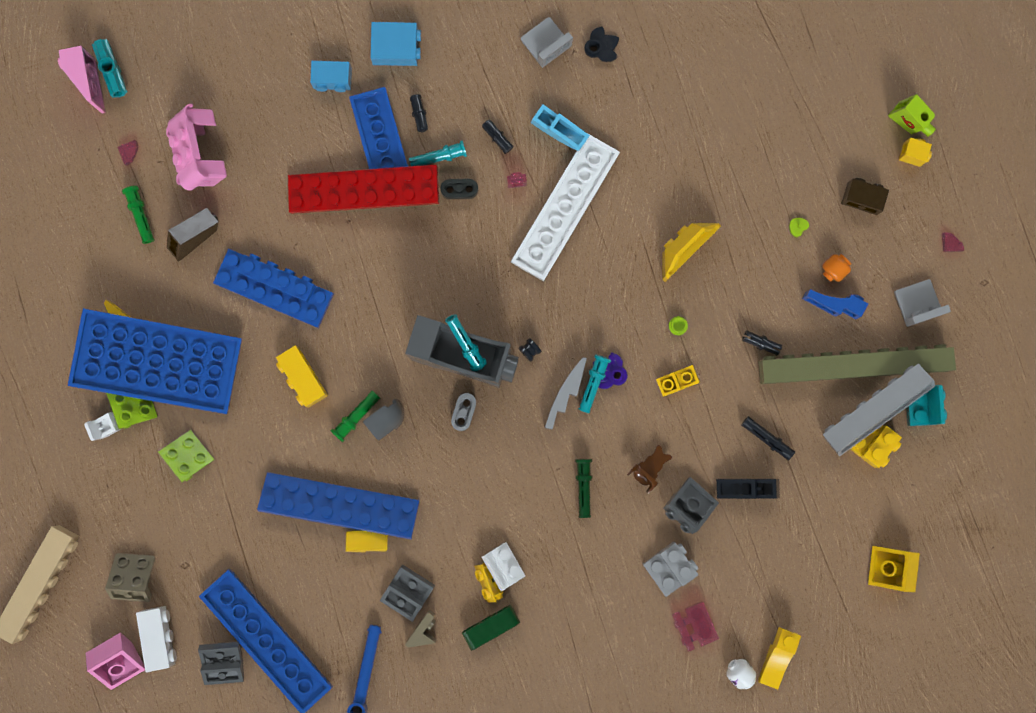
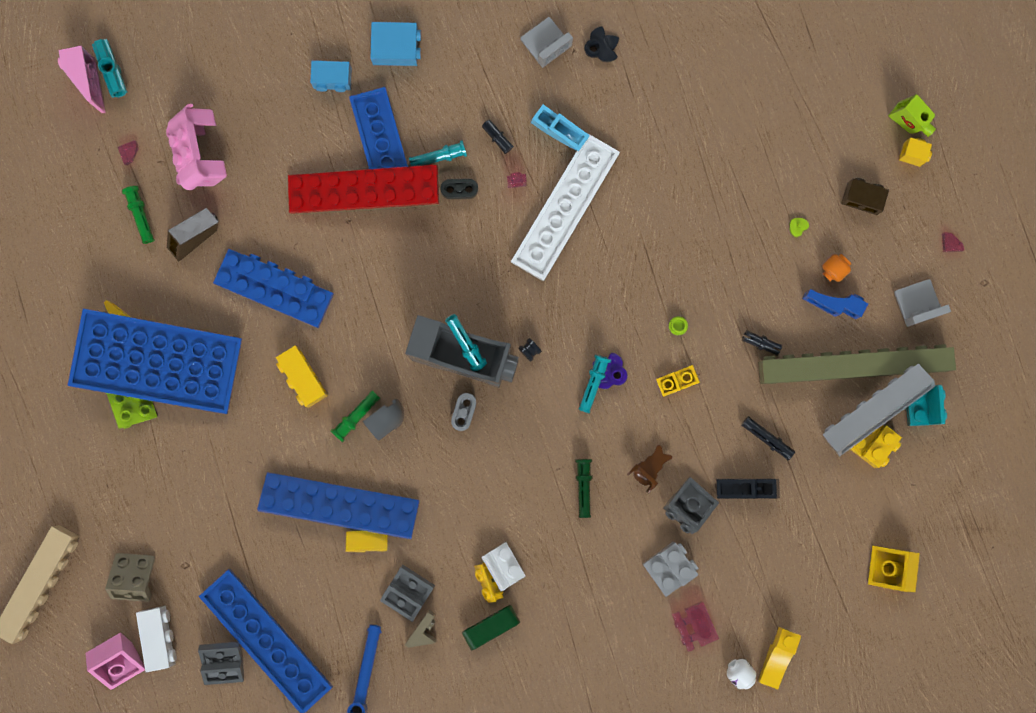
white bracket [84,412,121,441] -> none
lime hinge [158,430,214,482] -> none
black axle [410,94,428,133] -> none
light grey slope [545,357,587,430] -> none
yellow wedge [662,223,721,282] -> none

